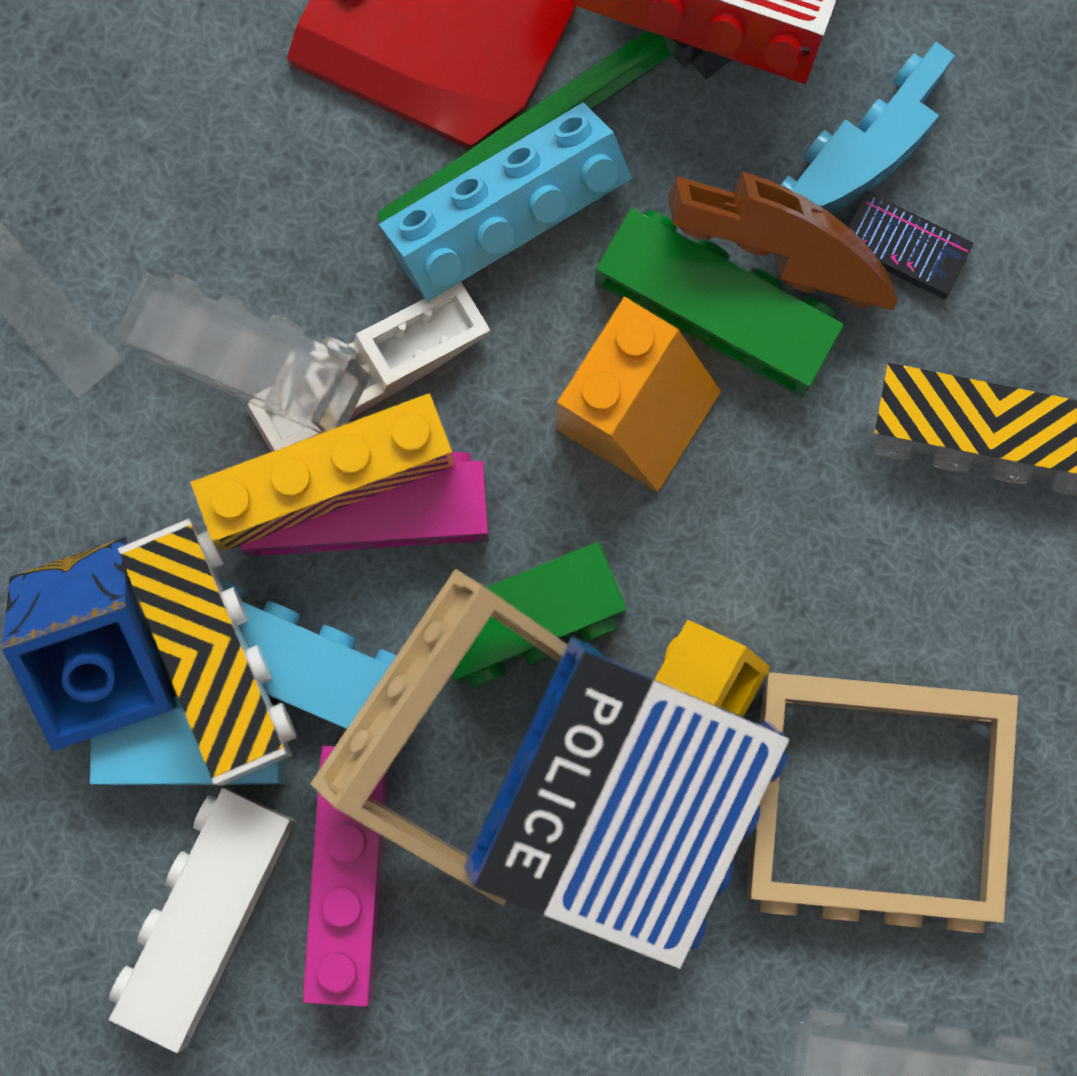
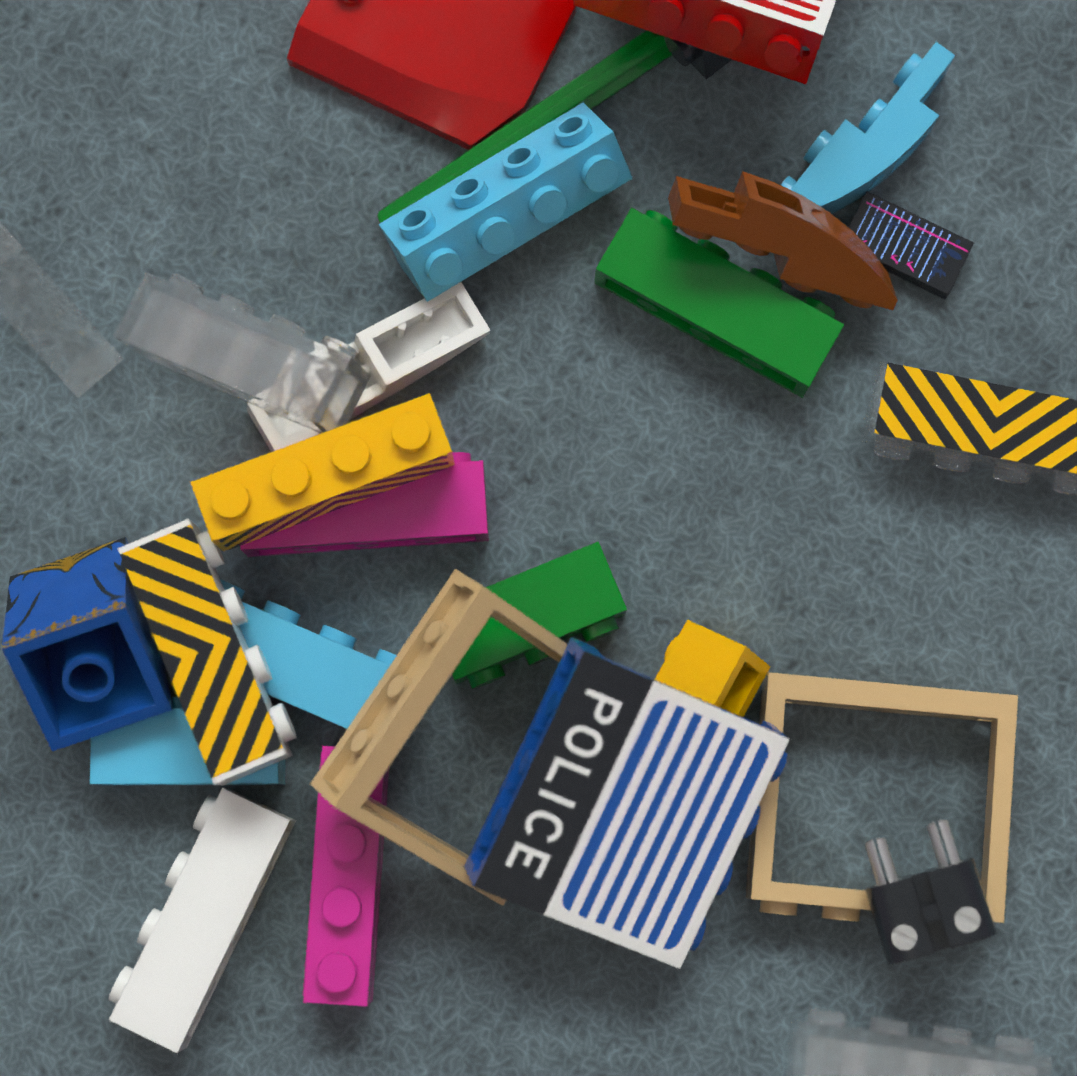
light orange slope [556,297,721,493] -> none
none -> black piece [865,820,997,964]

